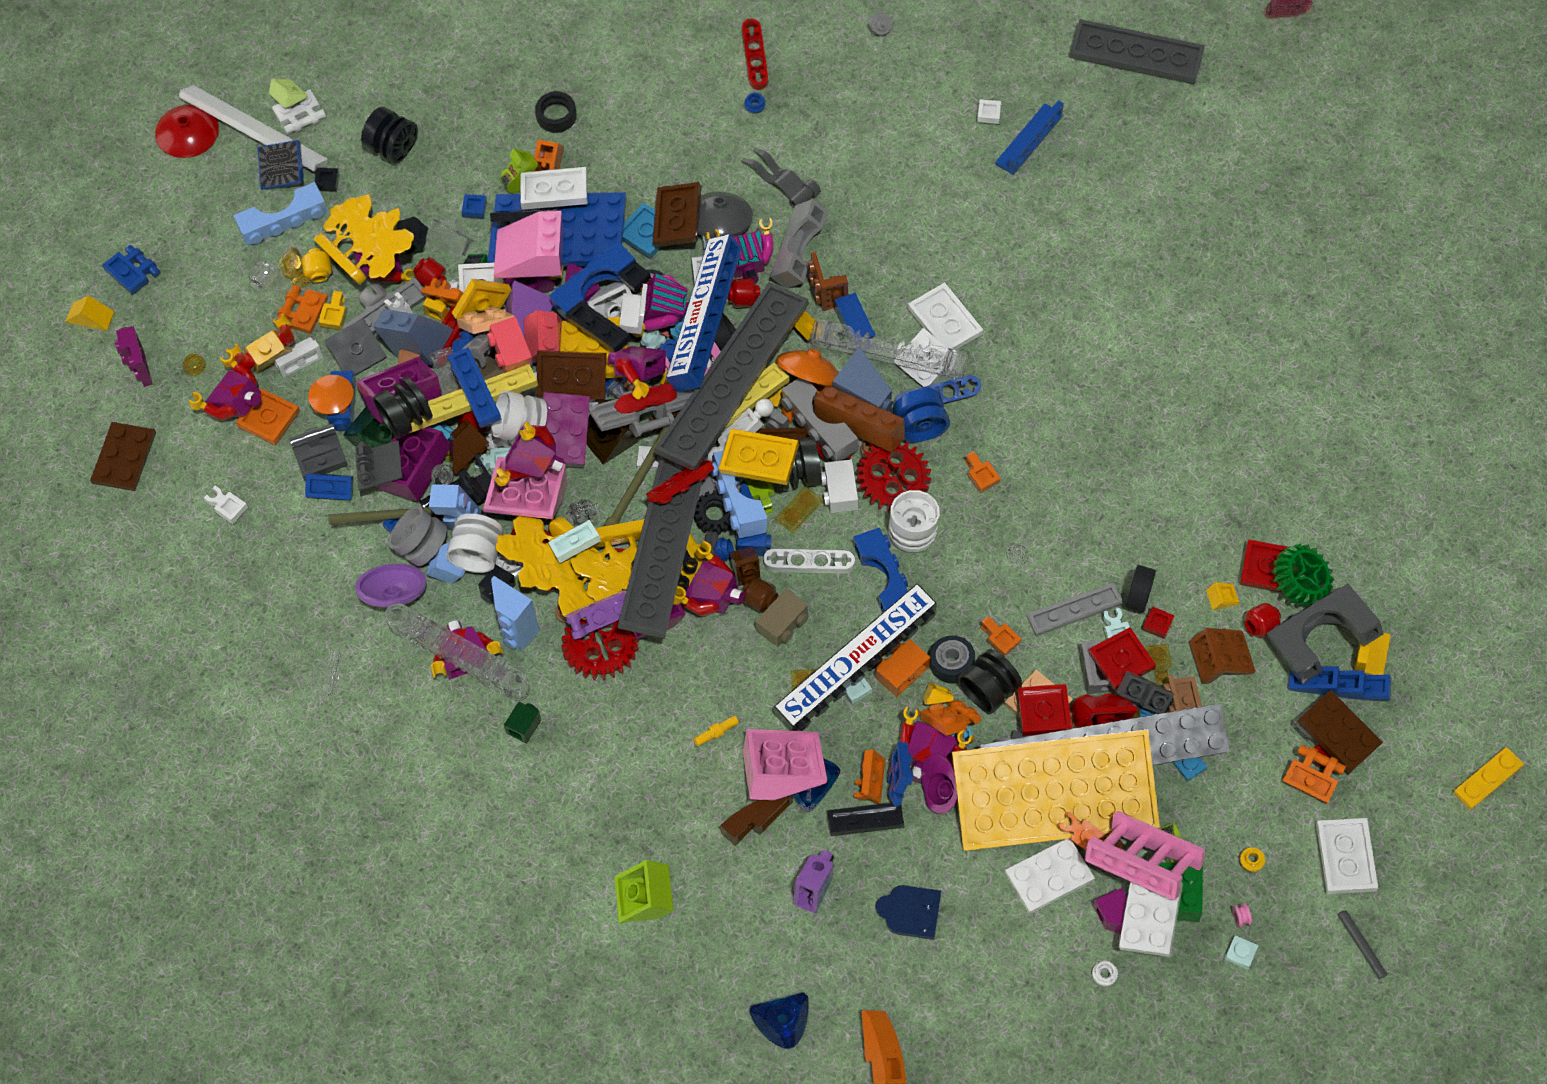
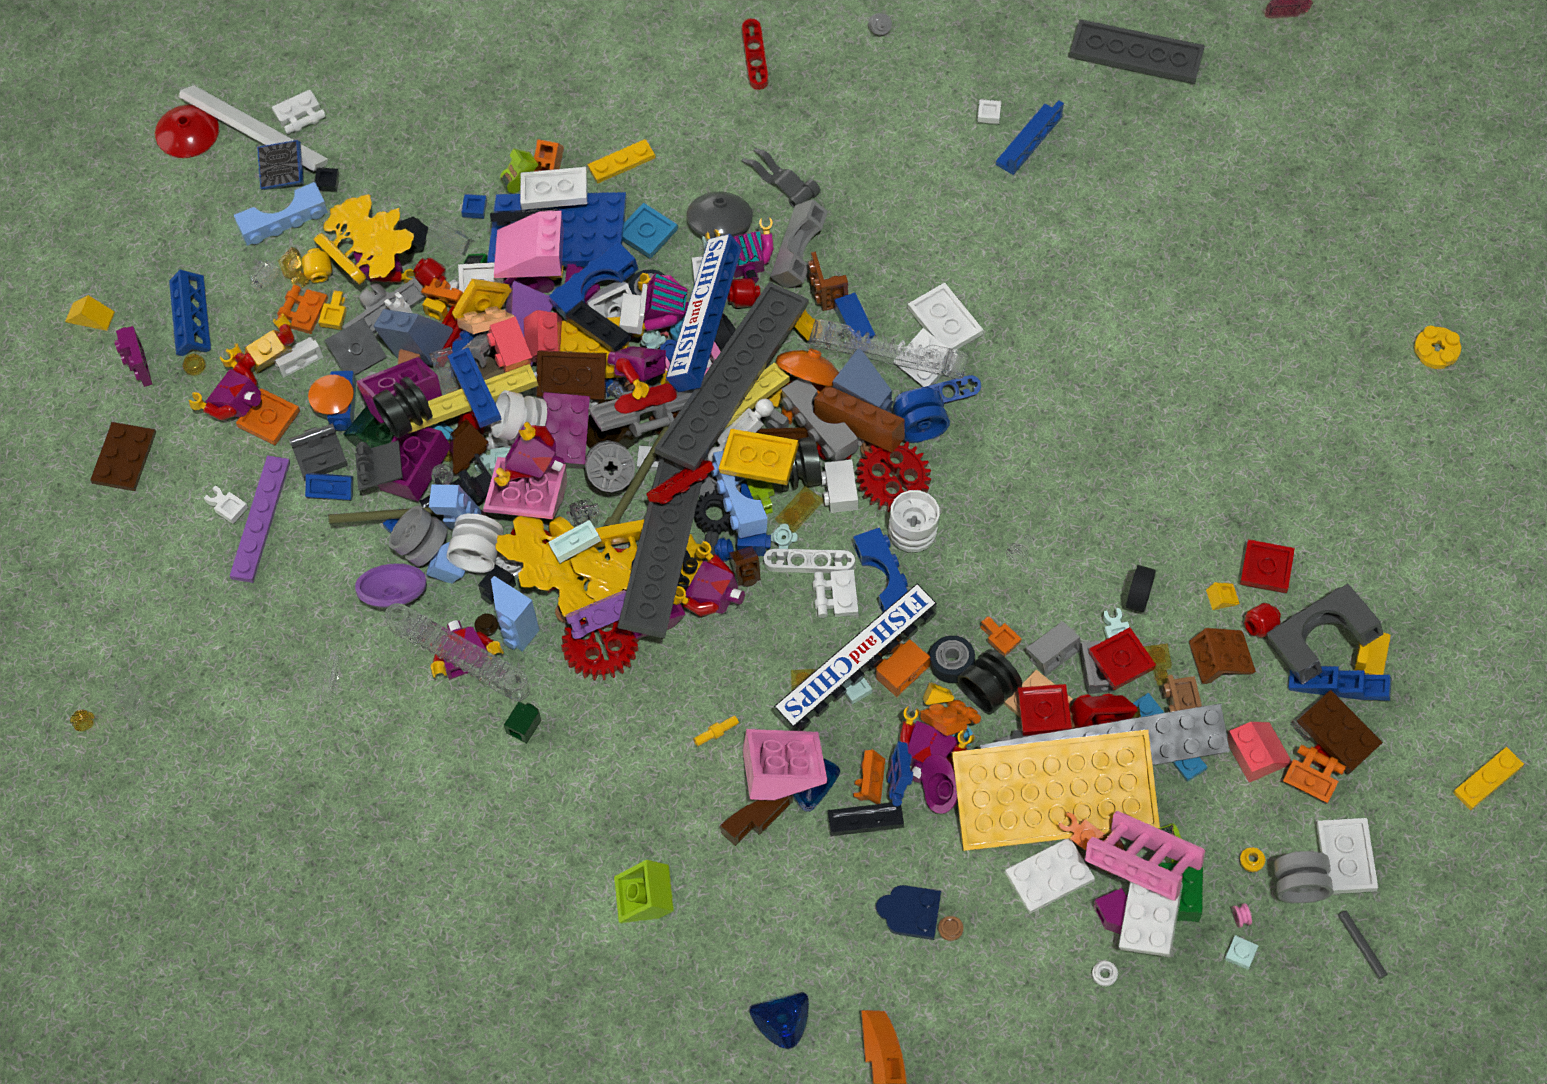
blue plate [102,245,160,295] -> none
yellowish green slope [269,78,307,108] -> none
black wheel [361,106,418,163] -> none
black tyre [535,91,577,133] -> none
black plate [619,261,651,292] -> none
reddish brown plate [653,182,702,247] -> none
reddish brown head [742,578,778,612] -> none
blue plate [744,92,766,113] -> none
dark tan brick [755,589,809,647] -> none
medium lavender torso [793,850,834,914] -> none
orange plate [965,451,1001,493] -> none
light grey tile [1026,582,1123,637] -> none
dark grey slope [1116,671,1174,714] -> none
red plate [1143,607,1175,639] -> none
green gear [1272,544,1335,608] -> none
none -> clear yellow plate [70,709,94,731]
none -> blue fence [169,269,211,356]
none -> medium lavender plate [230,455,290,583]
none -> dark brown plate [474,613,498,636]
none -> light grey wheel [584,440,635,492]
none -> yellow plate [587,139,655,184]
none -> light aqua plate [771,524,798,549]
none -> white plate [813,570,858,618]
none -> medium nougat plate [938,916,963,941]
none -> light grey hinge [1026,621,1081,676]
none -> coral slope [1227,722,1292,783]
none -> light grey wheel [1274,851,1334,903]
none -> yellow plate [1414,325,1461,369]

